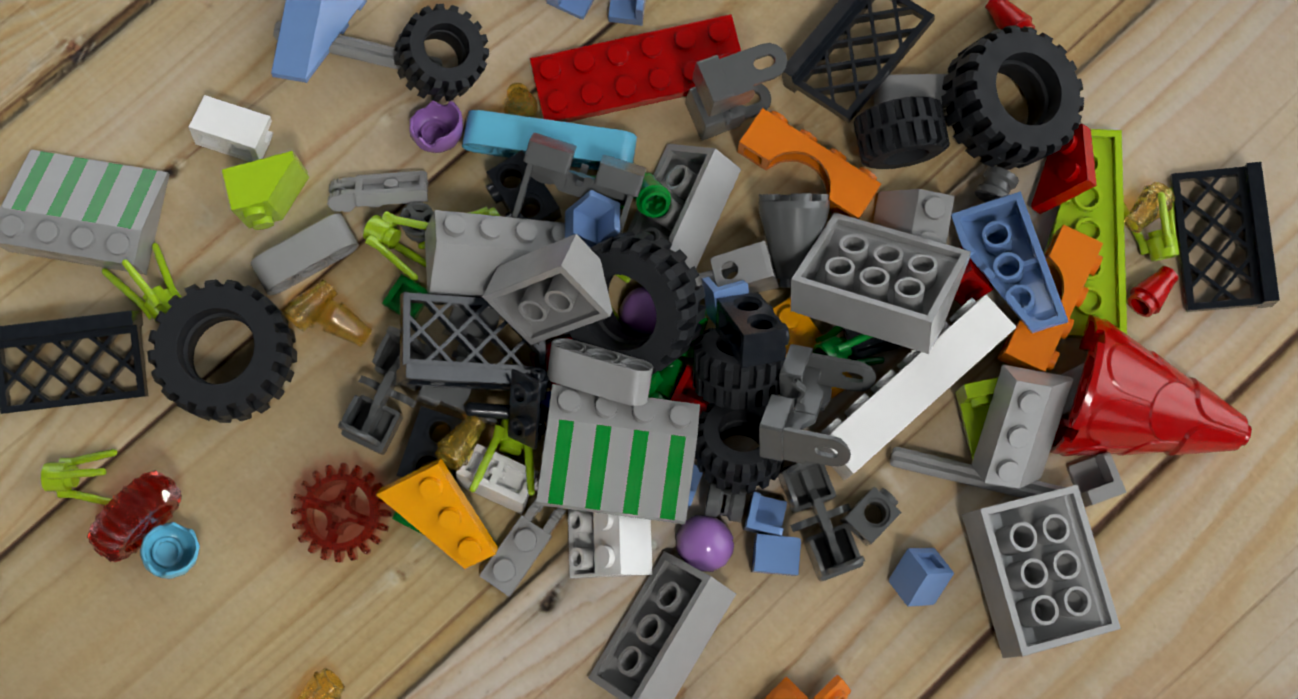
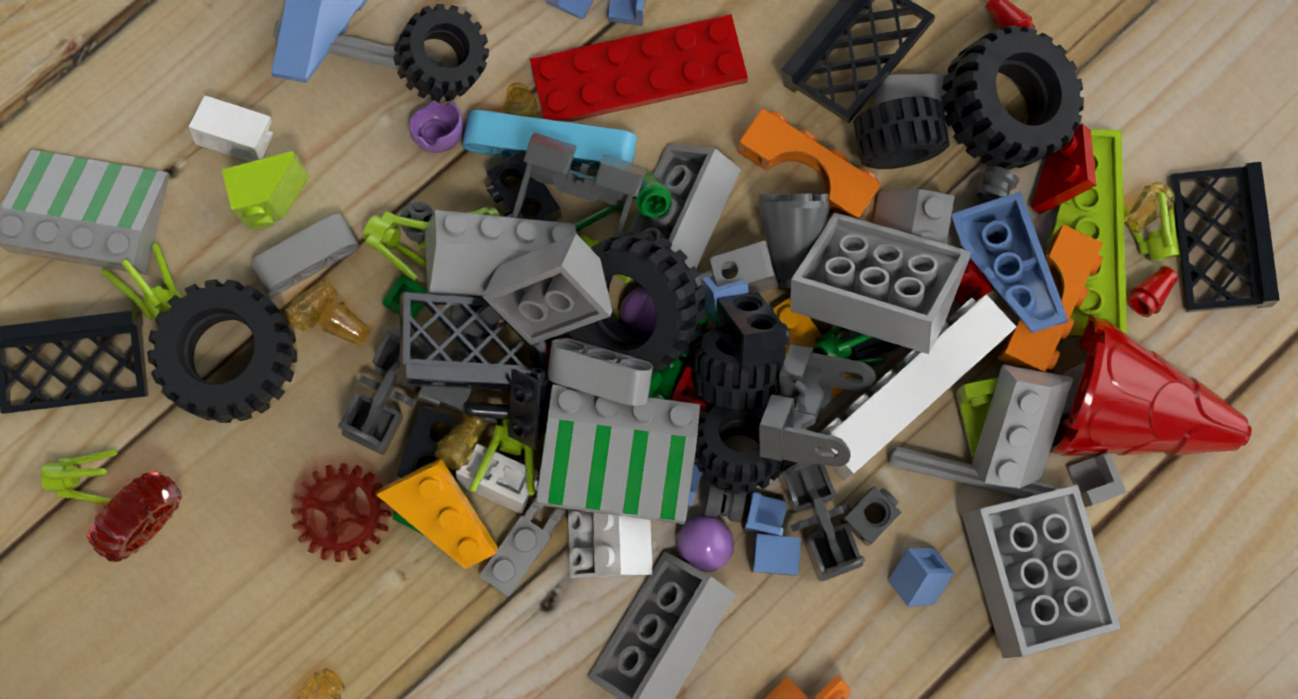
medium azure hair [140,522,200,579] -> none
light grey hinge [327,171,428,212] -> none
medium blue panel [565,190,620,248] -> none
dark grey piece [685,43,787,141] -> none

